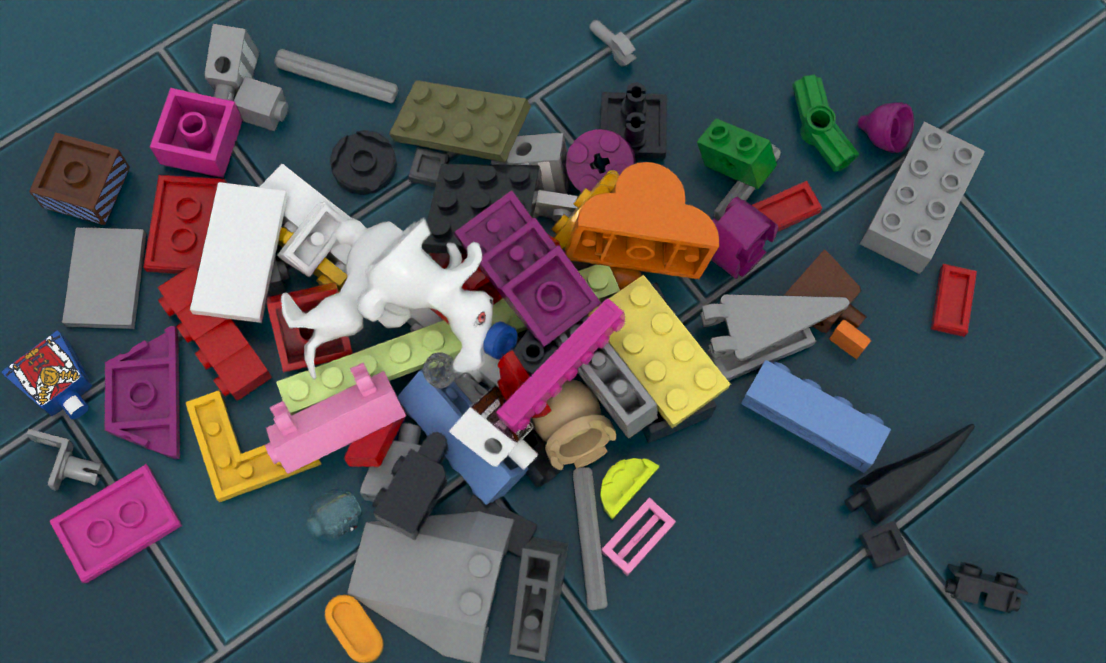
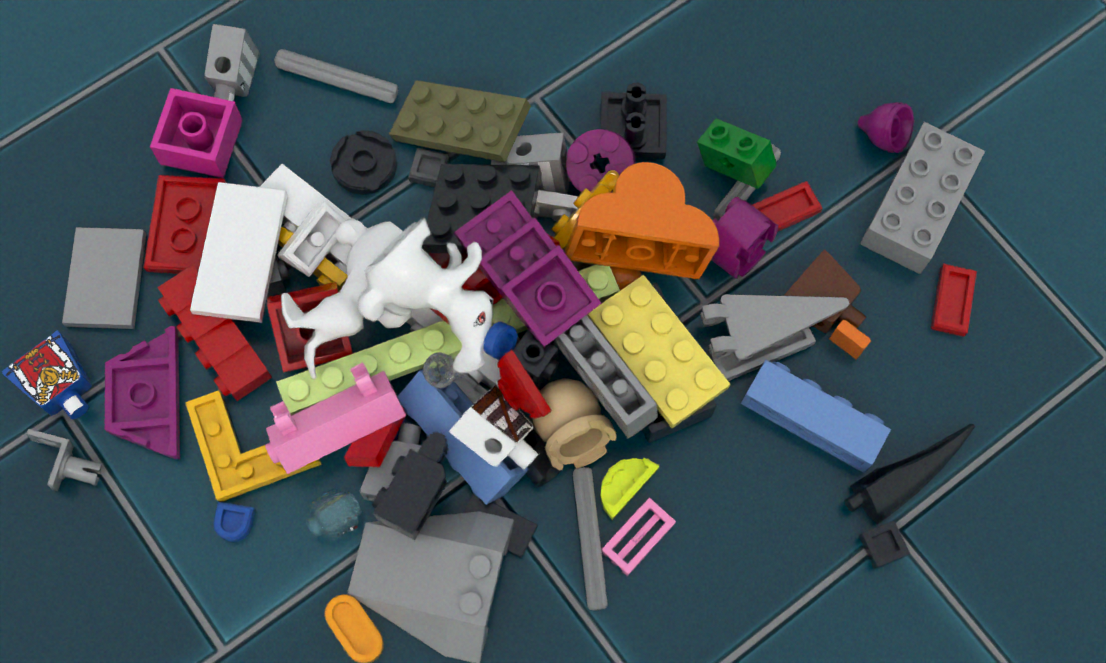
reddish brown container [29,132,130,225] -> none
dark pink tile [50,464,182,584] -> none
light grey brick [234,77,288,131] -> none
dark pink piece [496,298,625,434] -> none
dark grey slope [509,537,569,662] -> none
light grey bar [590,20,636,66] -> none
green piece [793,75,859,172] -> none
black hinge [945,562,1028,613] -> none
none -> blue tile [214,502,256,542]

